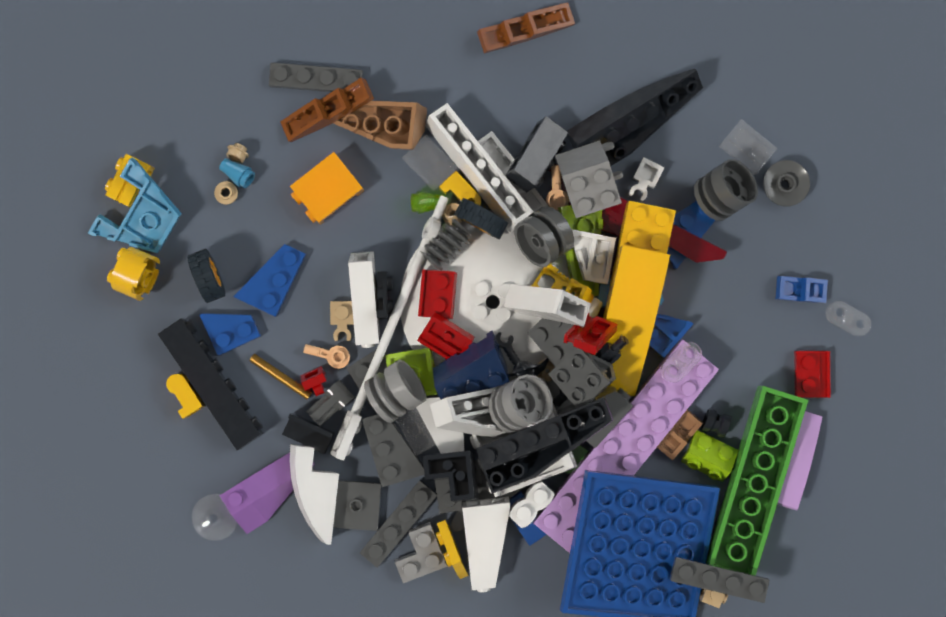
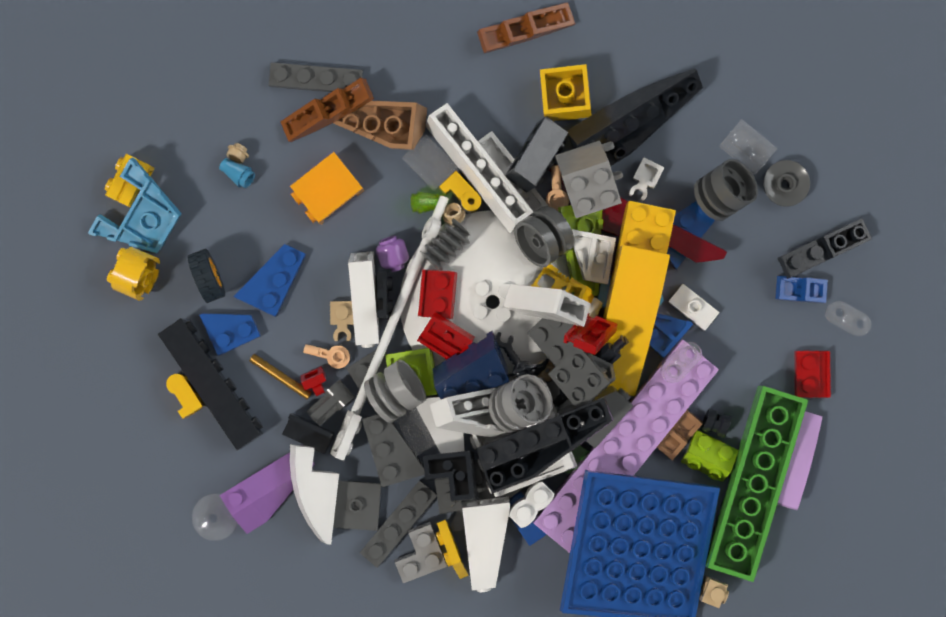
tan plate [214,181,238,205] -> none
black wheel [454,198,509,240] -> none
dark grey plate [670,557,770,603] -> none
none -> medium lavender head [376,236,409,272]
none -> yellow brick [540,64,592,121]
none -> white plate [668,284,720,331]
none -> black slope [777,219,872,279]

